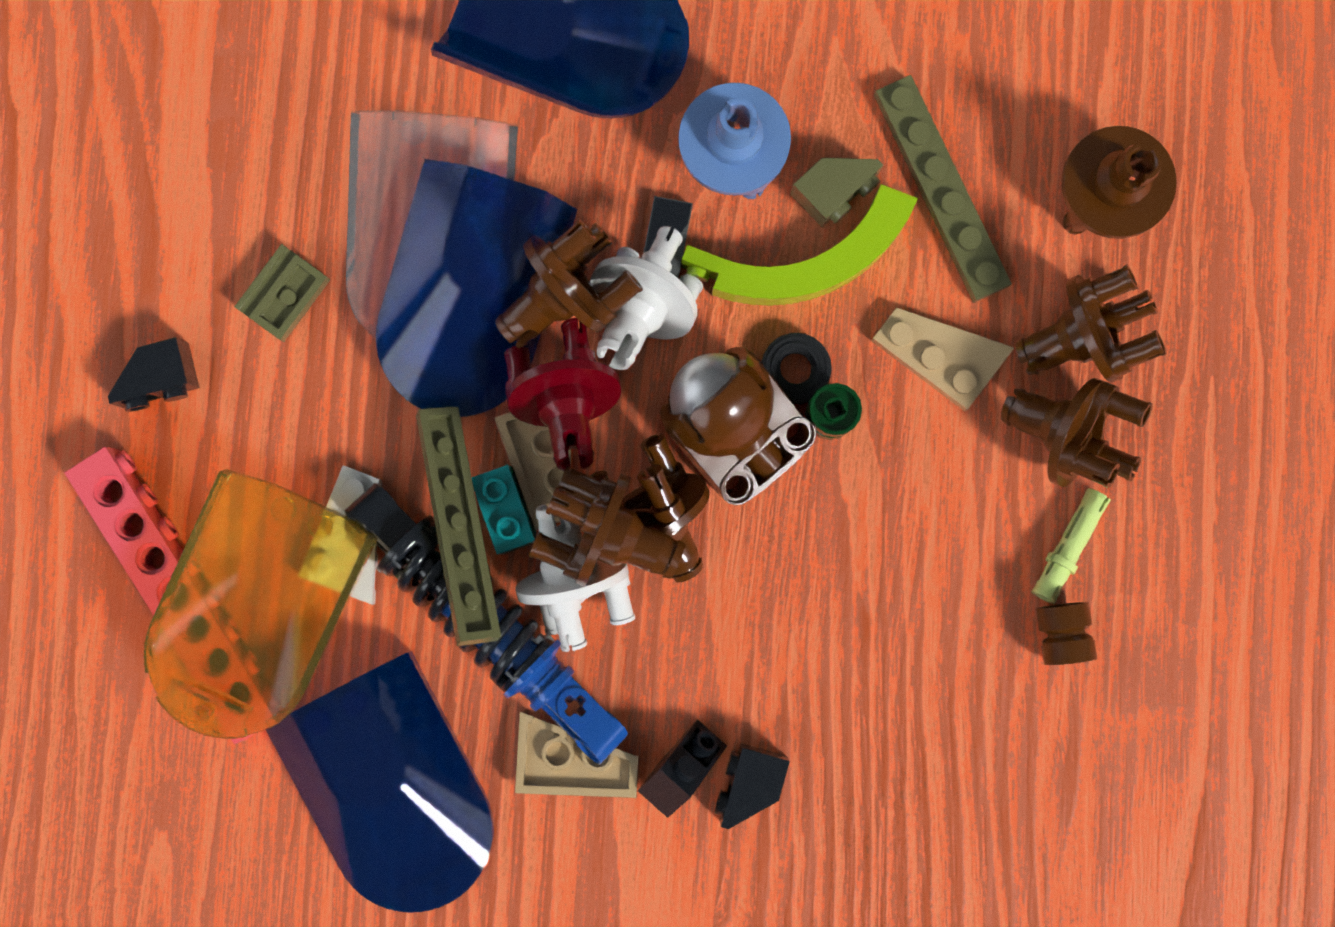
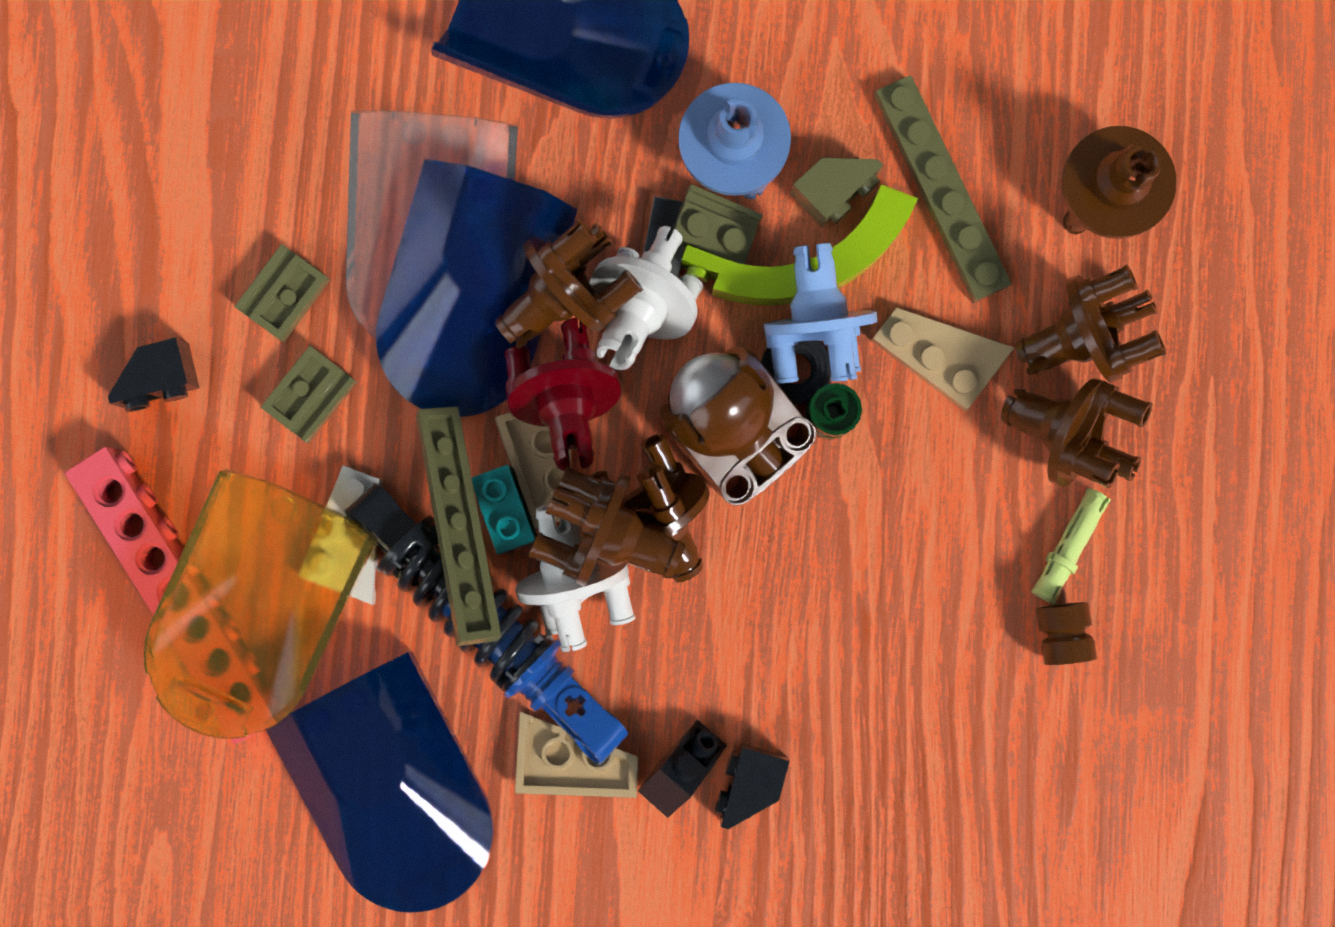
none -> olive plate [261,345,358,443]
none -> olive plate [669,184,763,264]
none -> light blue piece [764,243,878,384]

